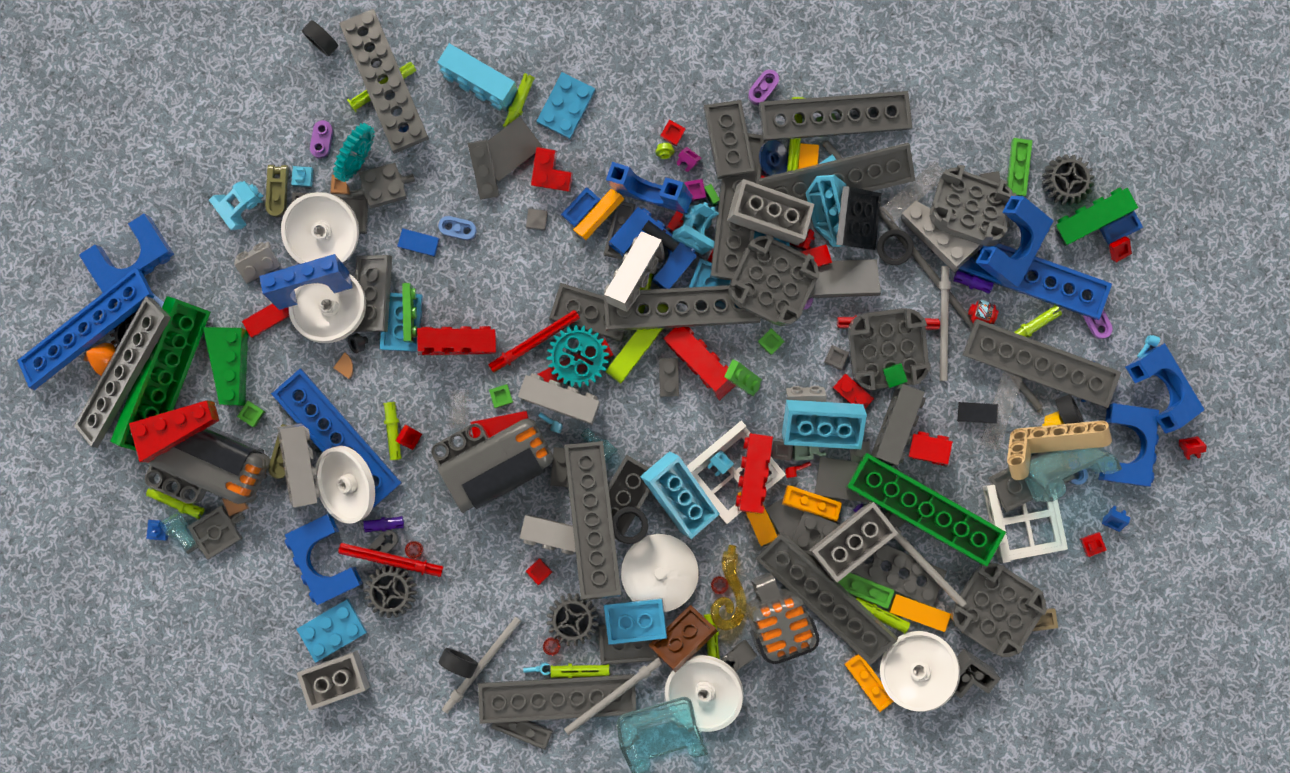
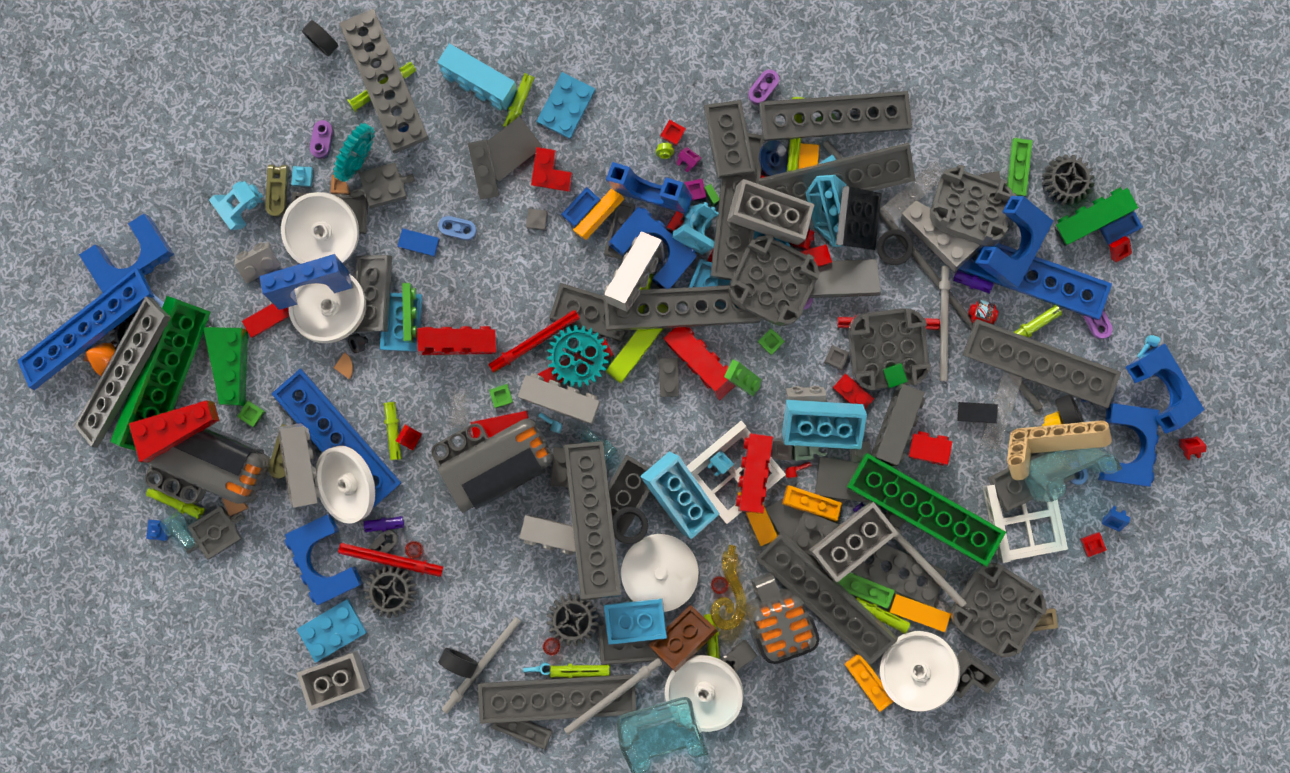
red tile [525,558,553,585] -> none
black pin [642,220,680,253] -> none

